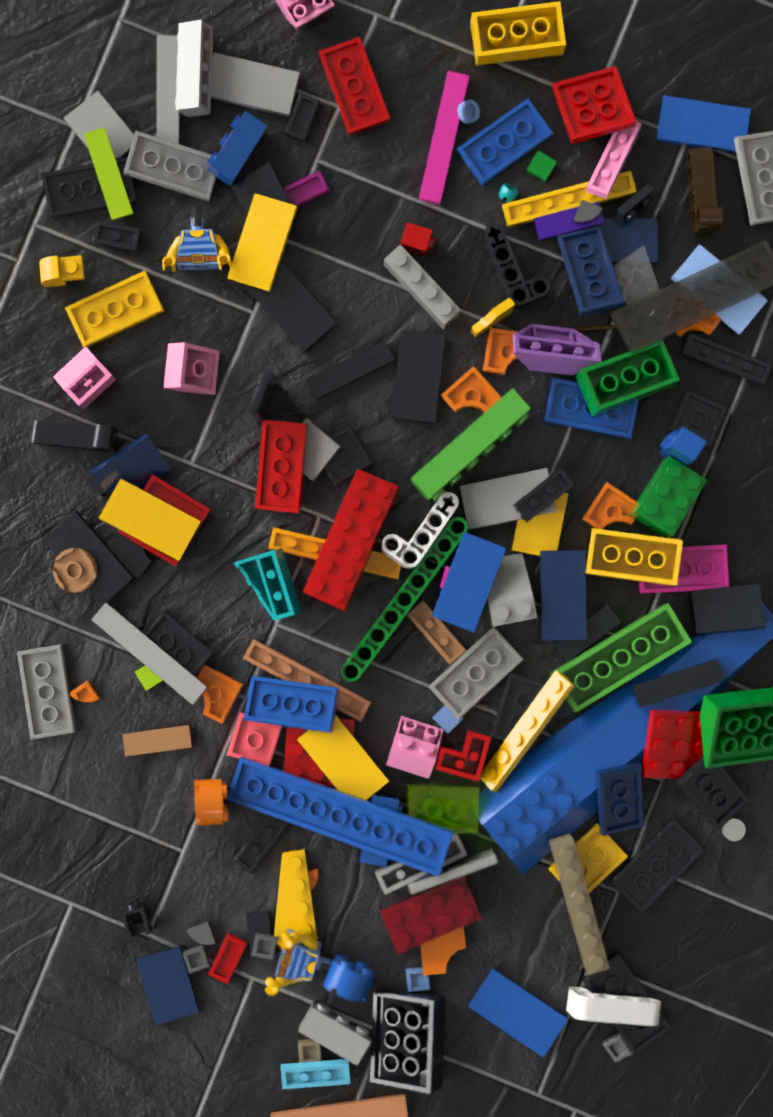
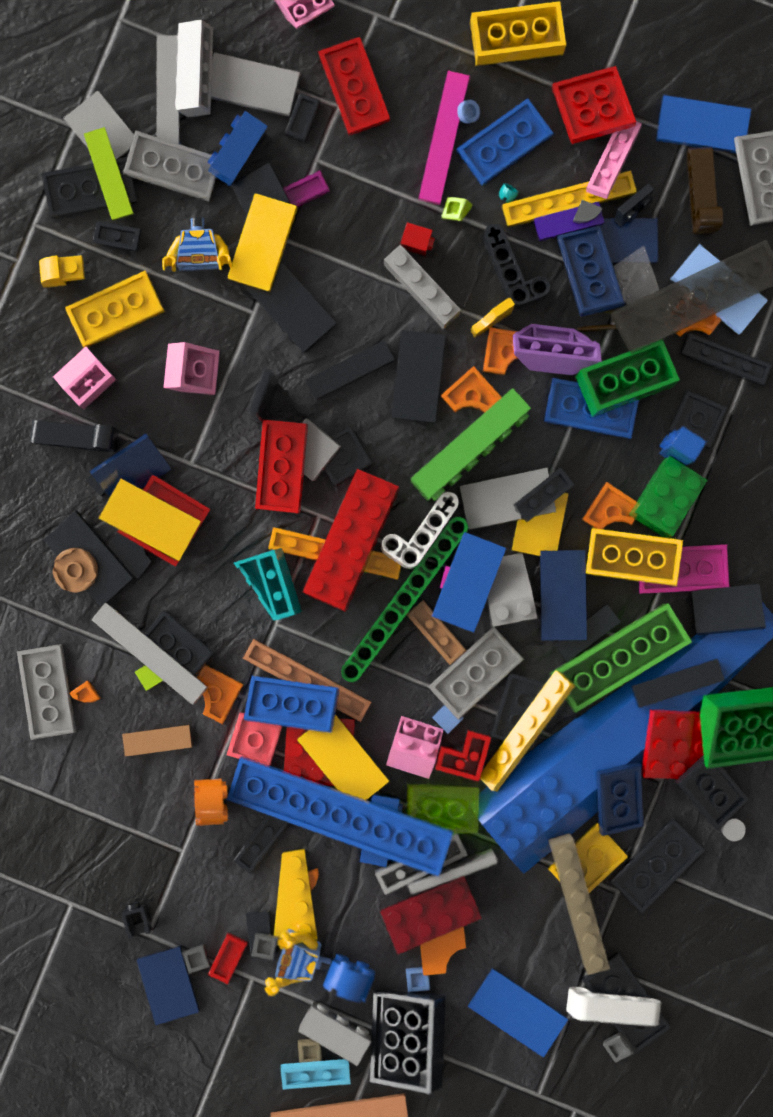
dark grey tile [187,921,216,945] -> none
green tile [526,150,557,182] -> none
none -> lime slope [441,197,473,221]

